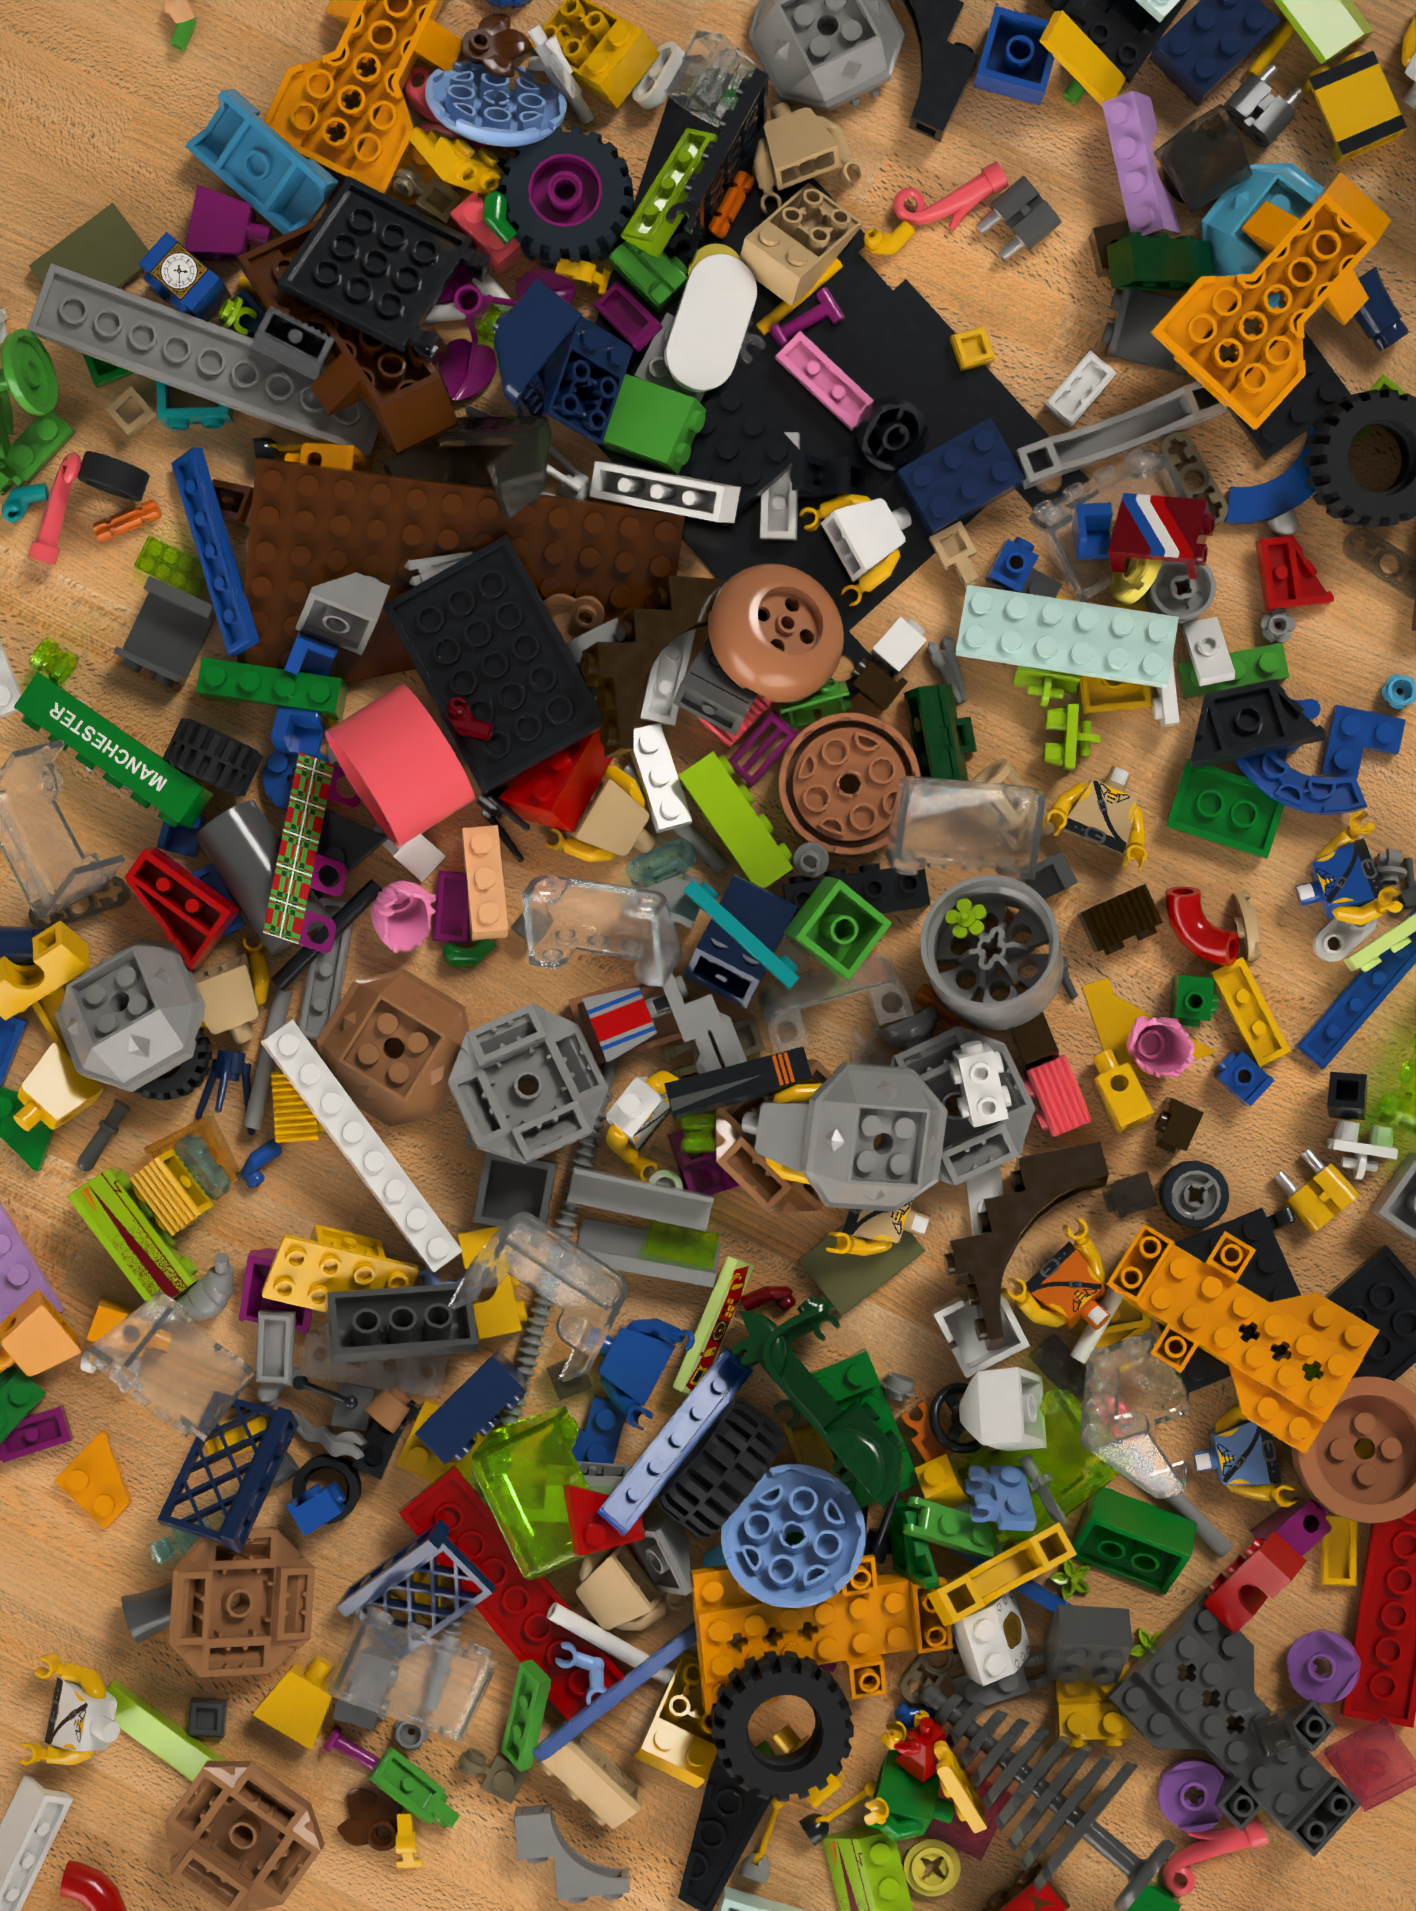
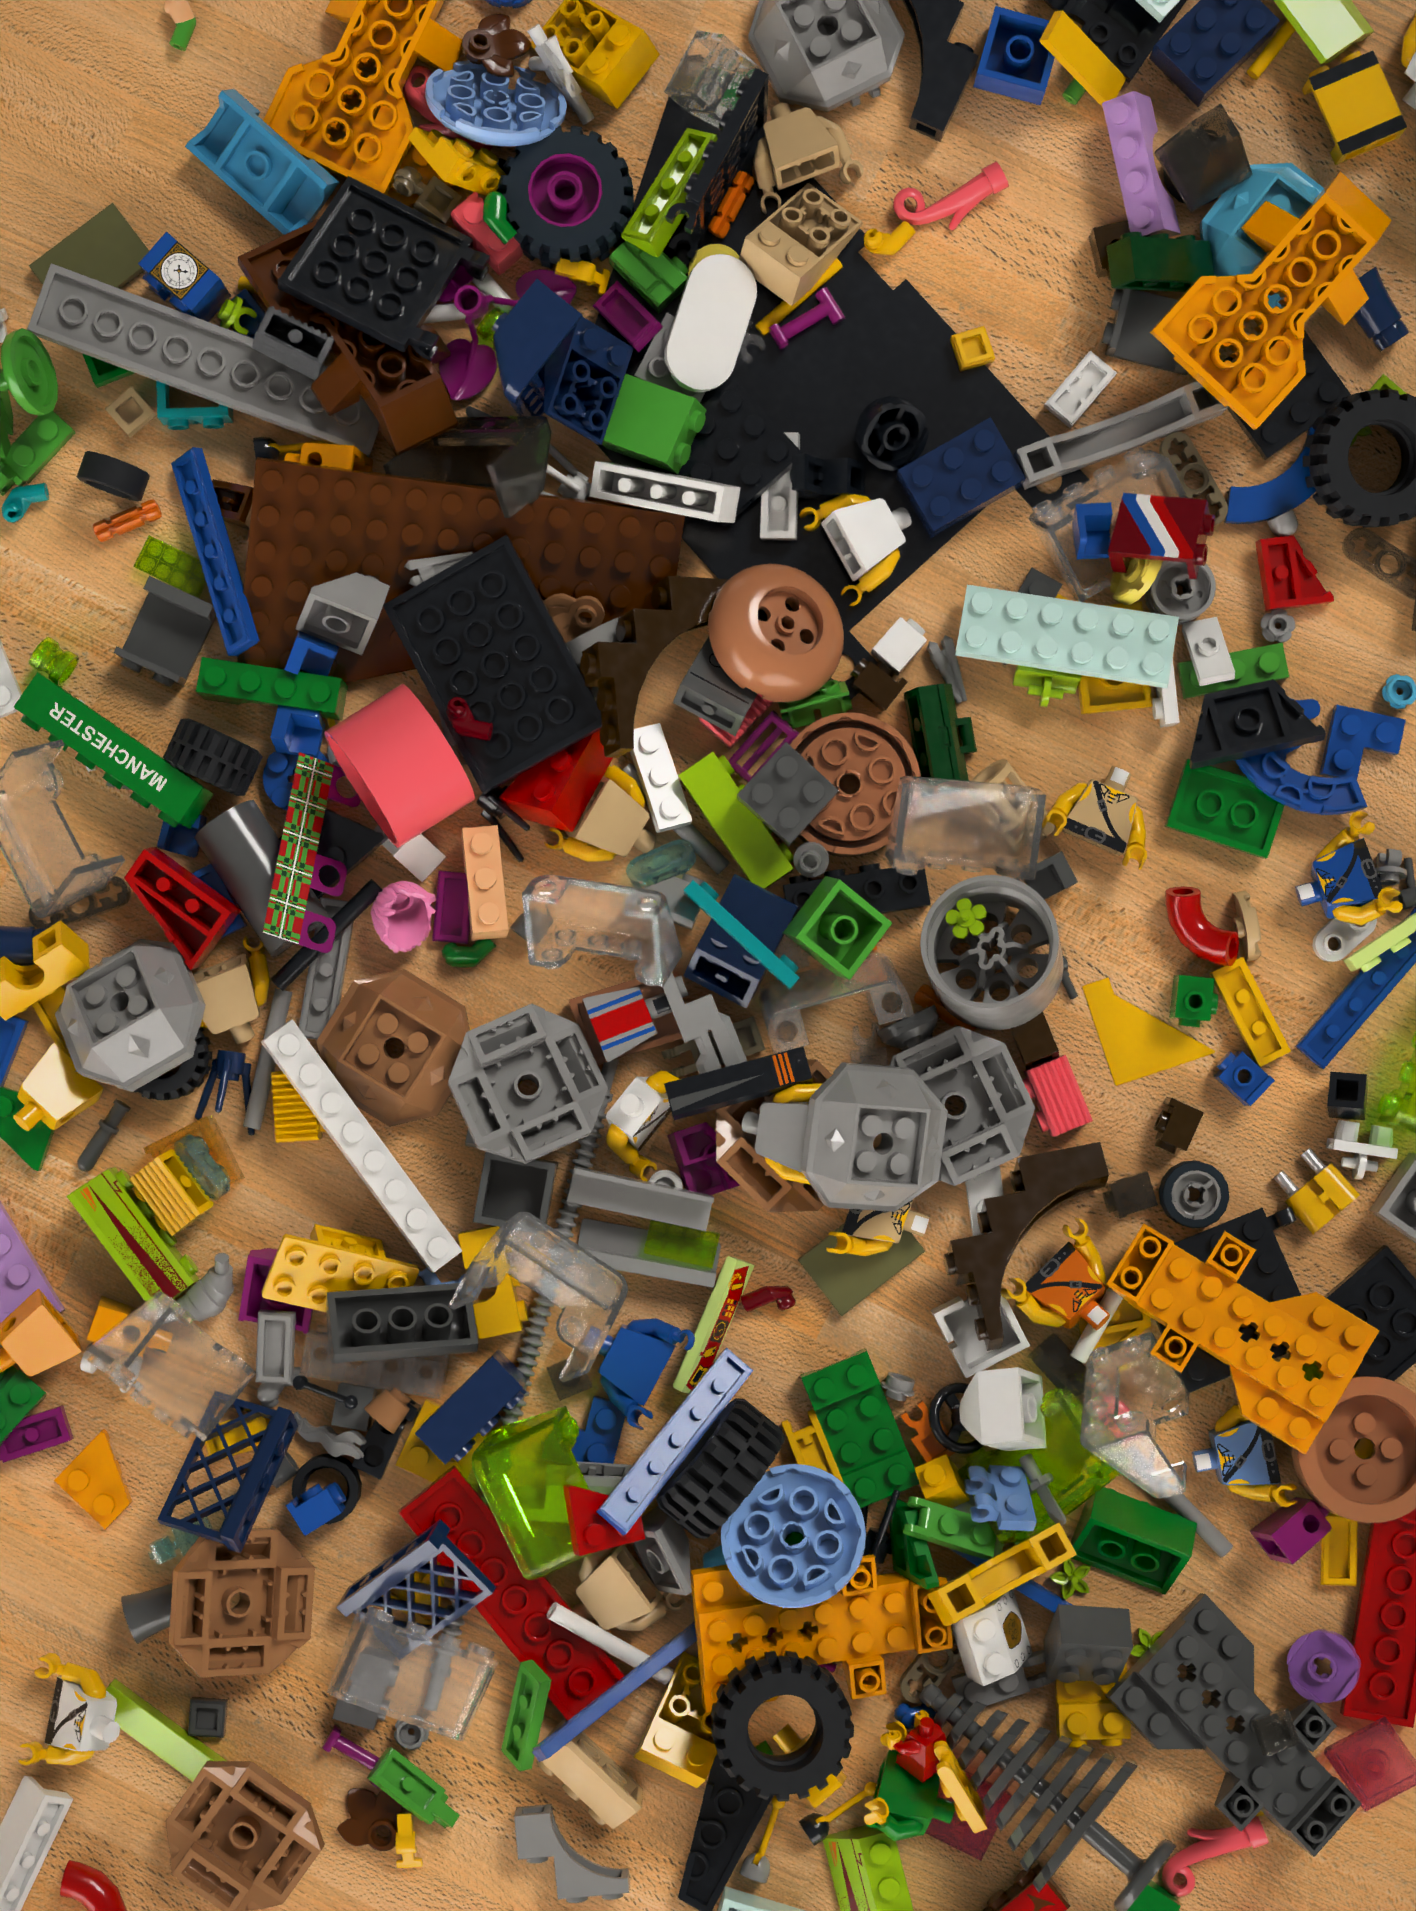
coral plant [28,452,81,564] -> none
magenta torso [185,185,272,262] -> none
blue arm [240,1138,283,1189] -> none
yellow torso [253,1655,336,1750] -> none
dark tan plate [458,1748,529,1804] -> none
light blue arm [555,1642,607,1705] -> none
white plate [632,41,686,110] -> none
white plate [640,629,696,727] -> none
clear neon green wheel [680,1114,716,1153] -> none
dark green piece [732,1296,904,1509] -> none
bright pink plate [775,331,874,431] -> none
light yellow gear [904,1837,961,1897] -> none
tan plate [929,521,979,589] -> none
white brick [949,1040,1011,1127] -> none
dark grey piece [976,176,1062,262] -> none
blue brick [985,537,1039,592] -> none
lime hips [1042,704,1101,771] -> none
dark brown brick [1077,884,1163,955] -> none
yellow torso [1092,1049,1154,1135] -> none
bright pink hair [1126,1016,1195,1077] -> none
medium lavender plate [1157,1757,1224,1832] -> none
red arch [1203,1531,1307,1634] -> none
dark grey piece [1222,64,1304,148] -> none
none -> dark grey piece [737,742,839,846]

